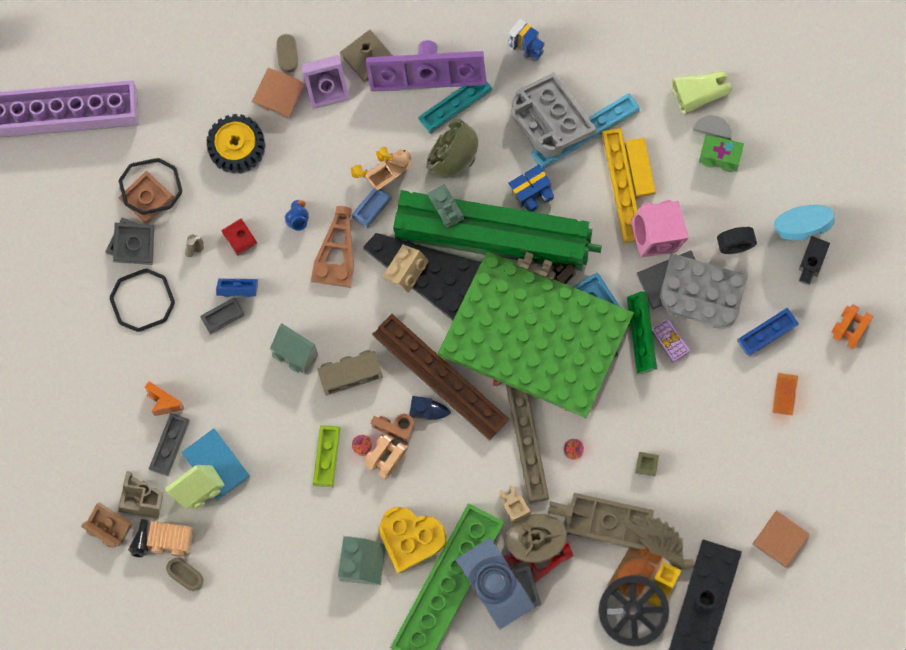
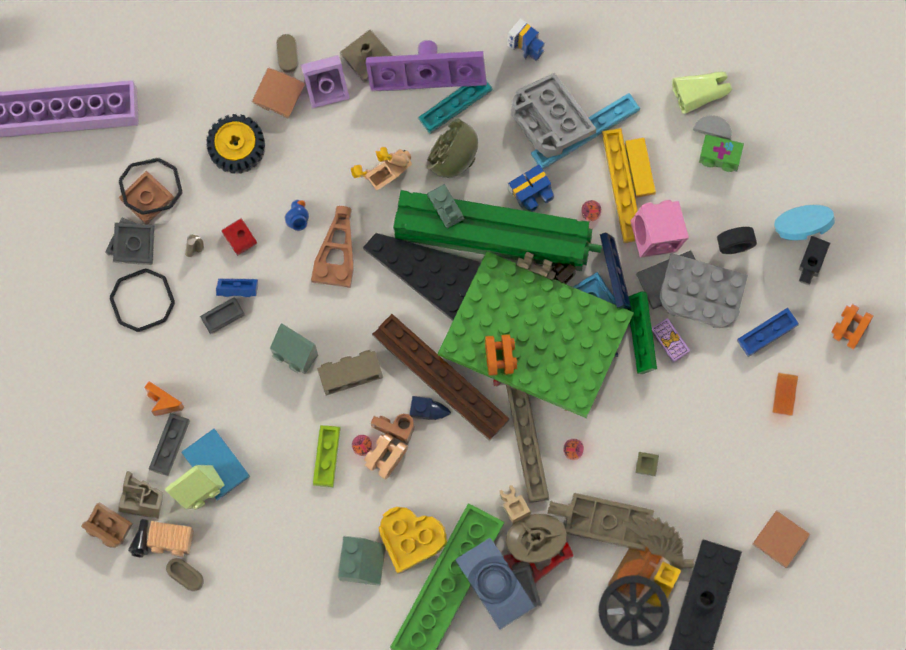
medium blue tile [352,188,392,228] -> none
tan bracket [382,245,429,293] -> none
none -> orange brick [485,334,517,376]
none -> clear pink tile [581,200,601,221]
none -> dark blue tile [600,232,631,310]

